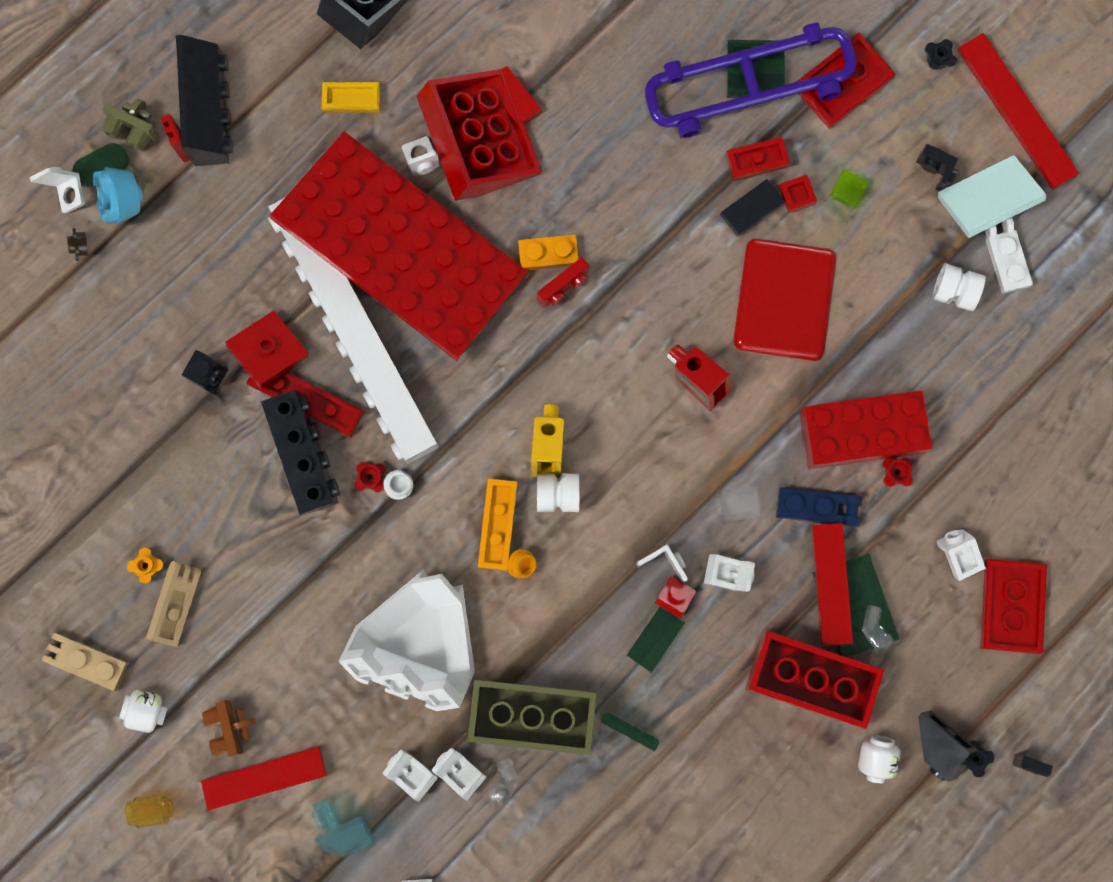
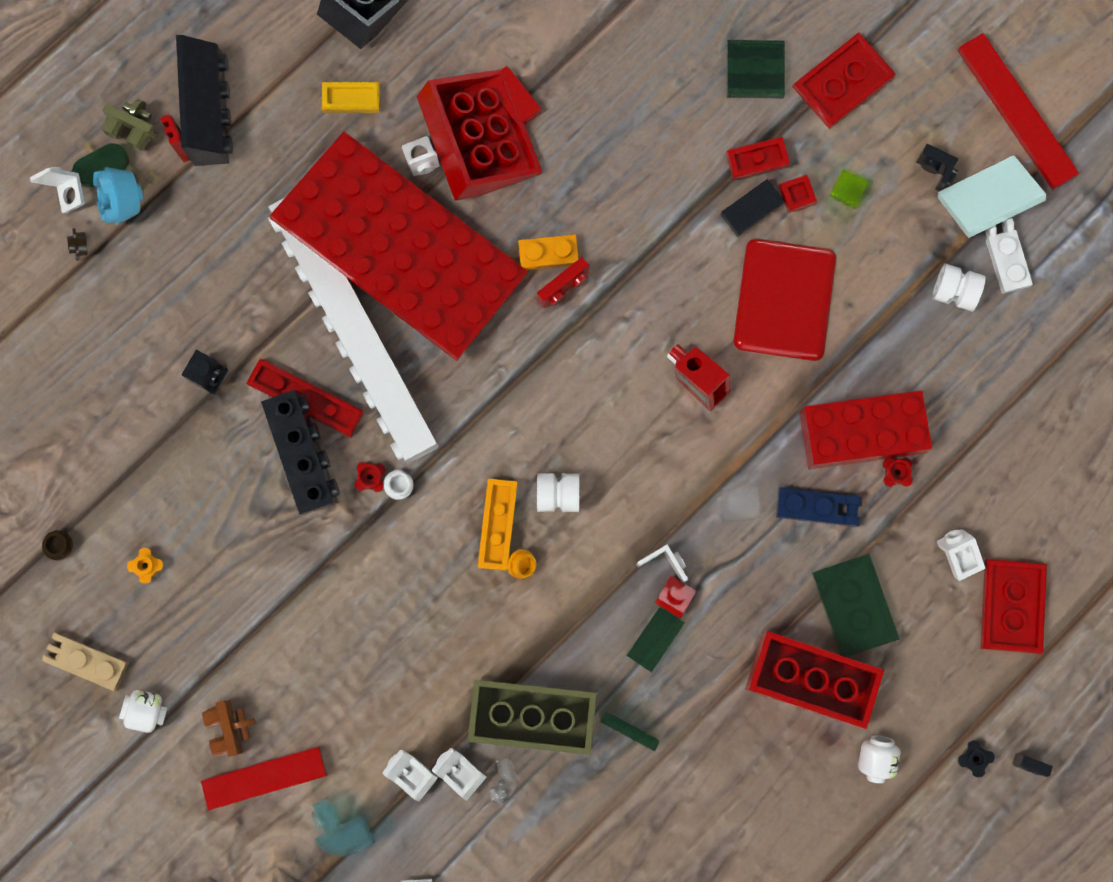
clear yellow brick [125,793,174,828] -> none
tan hinge [146,561,201,647] -> none
red plate [225,310,309,389] -> none
white panel [339,570,475,711] -> none
yellow torso [531,404,564,478] -> none
dark purple bar [645,23,857,138] -> none
white bracket [704,554,755,592] -> none
red tile [811,523,853,646] -> none
clear arm [862,605,892,649] -> none
black slope [918,710,979,782] -> none
black plate [925,39,957,70] -> none
none -> dark brown plate [42,530,73,560]

